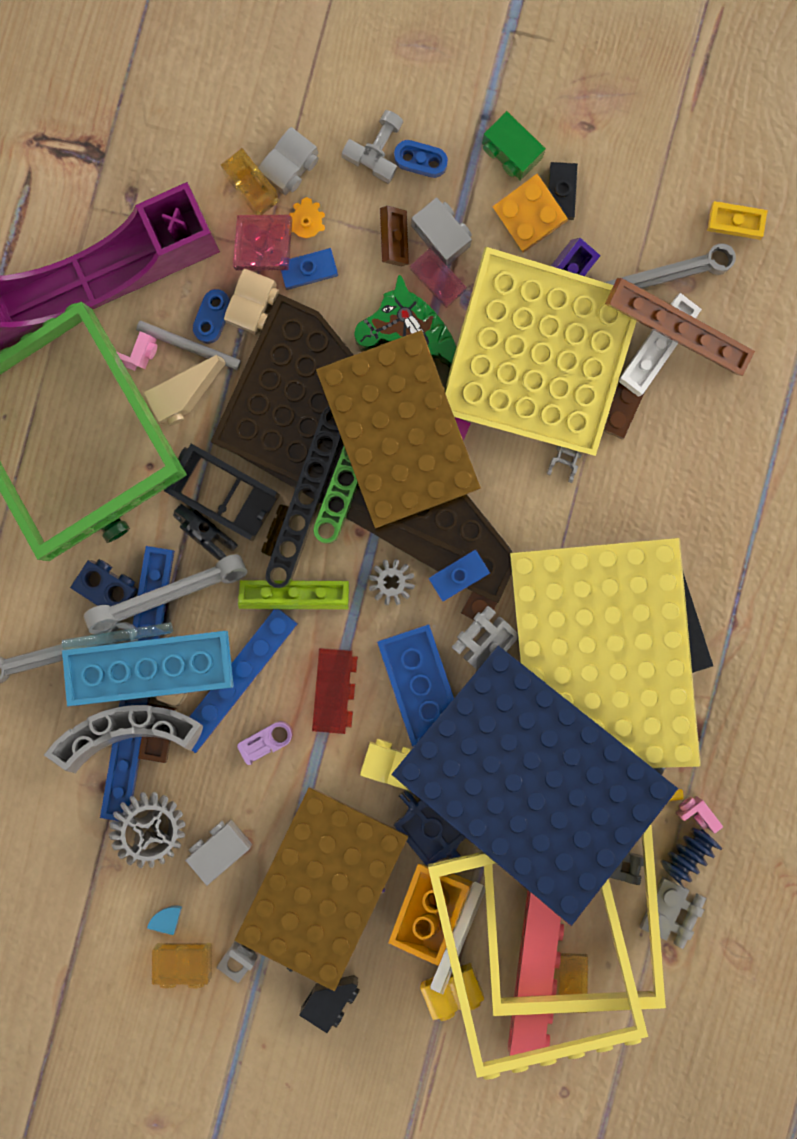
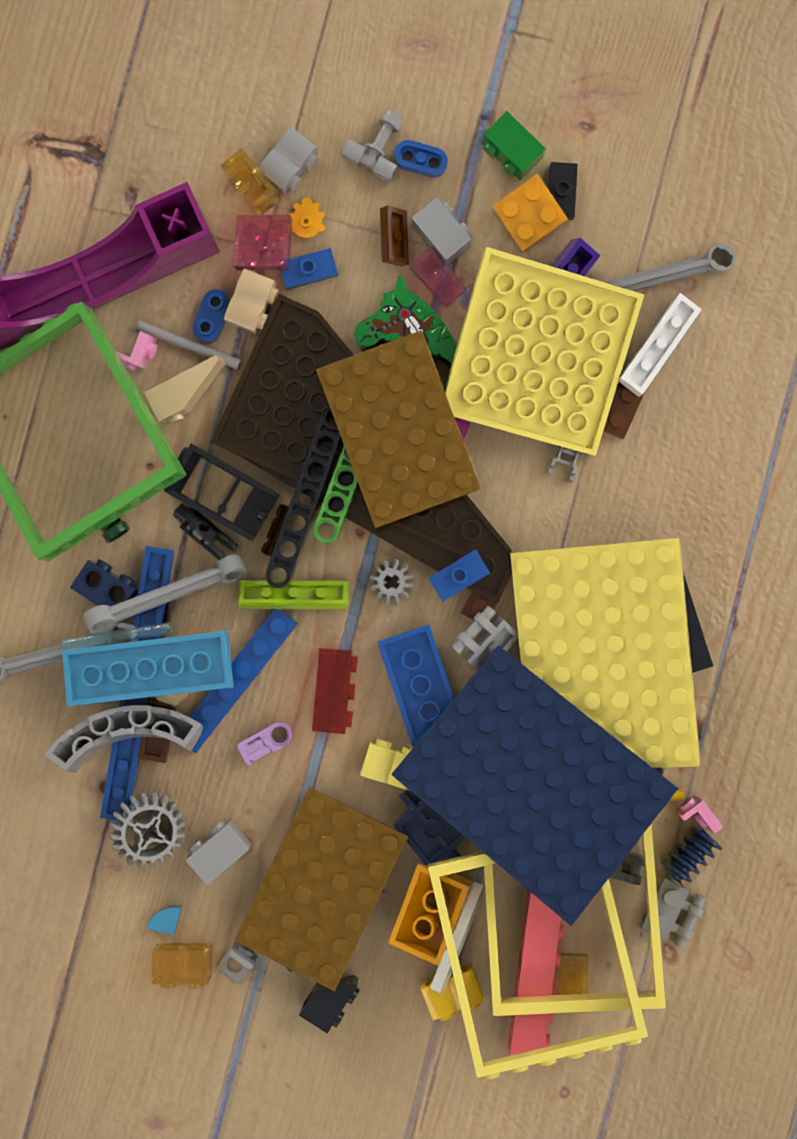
dark orange plate [605,278,755,376] -> none
yellow plate [707,201,768,240] -> none

